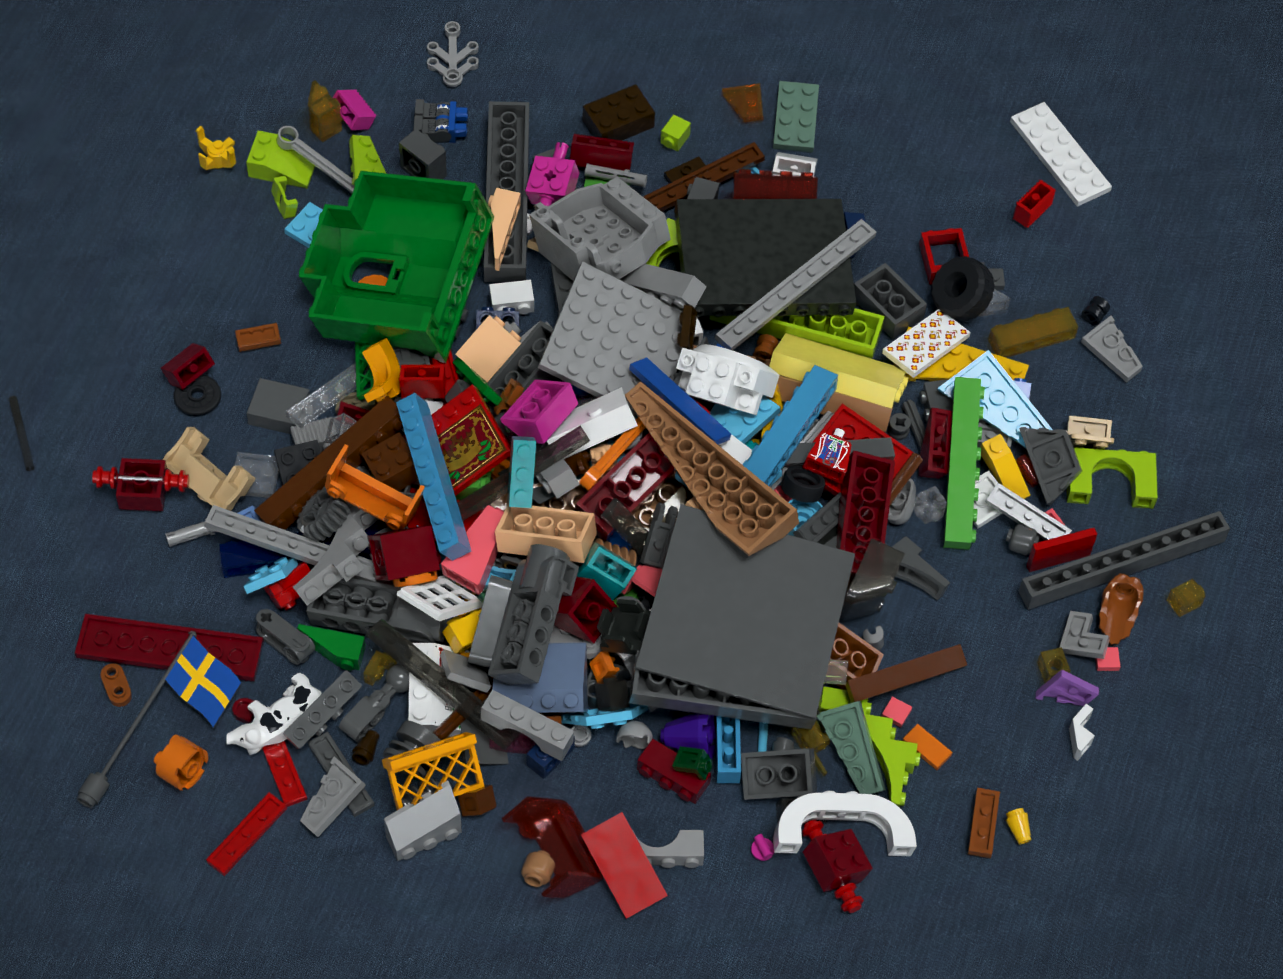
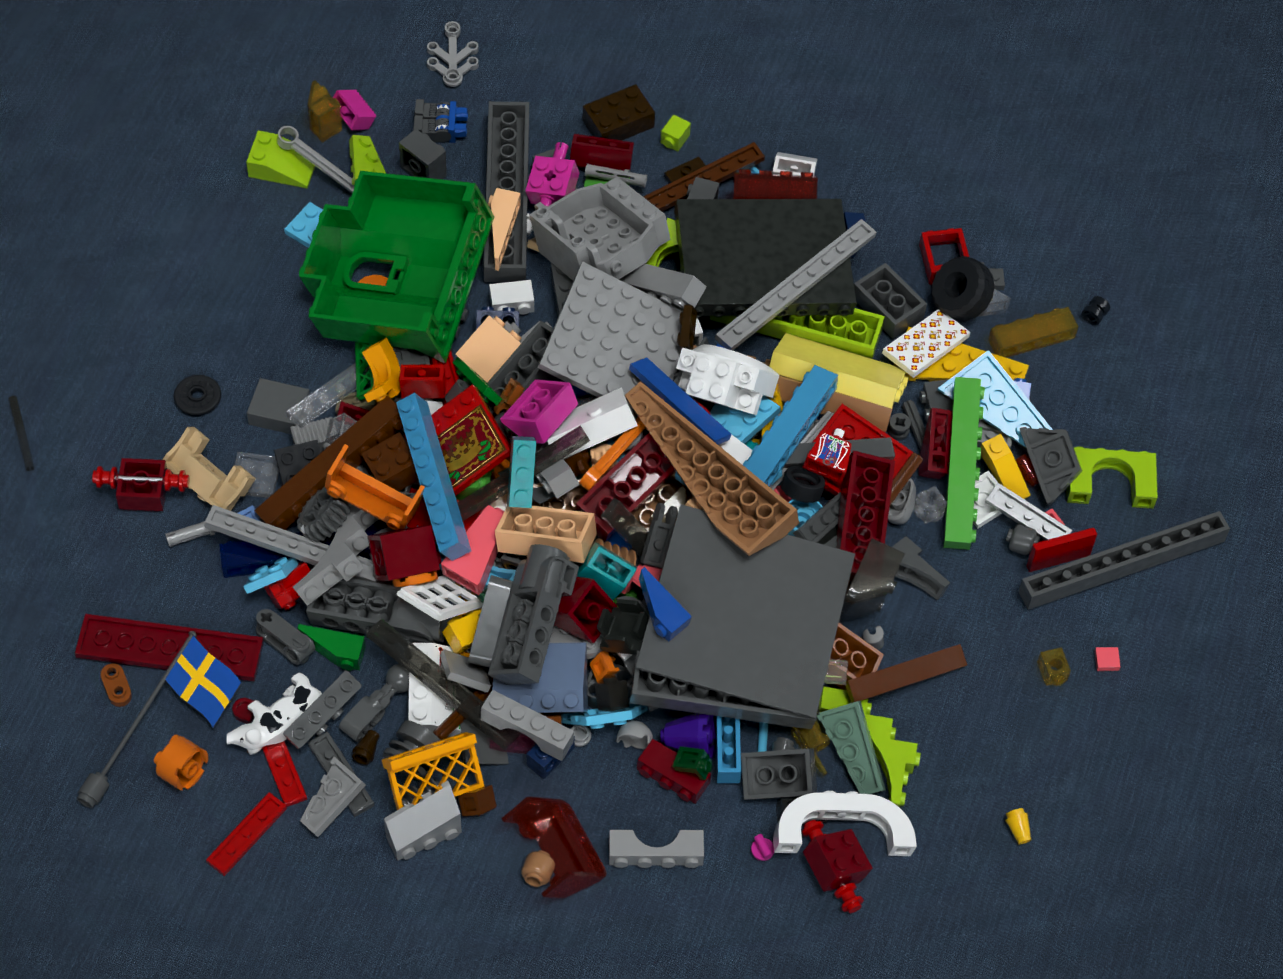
dark red brick [160,343,215,389] -> none
yellow piece [195,126,236,170] -> none
dark orange plate [235,323,281,352] -> none
lime piece [271,176,298,219] -> none
clear yellow bracket [364,650,397,686] -> none
red tile [581,812,668,919] -> none
clear orange wing [722,83,764,122] -> none
dark orange wheel [753,334,779,362] -> none
sand green plate [773,81,819,153] -> none
coral tile [881,696,912,728] -> none
orange tile [902,724,953,770] -> none
dark orange plate [968,787,1000,858] -> none
white plate [1010,102,1112,207] -> none
red brick [1013,180,1056,228] -> none
medium lavender wing [1036,670,1099,706] -> none
light grey plate [1059,611,1110,659] -> none
tan bracket [1067,416,1114,449] -> none
white slope [1069,704,1095,761] -> none
light grey wing [1081,315,1143,382] -> none
dark orange hair [1099,573,1144,645] -> none
clear yellow brick [1167,579,1206,617] -> none
none -> blue slope [639,567,692,642]

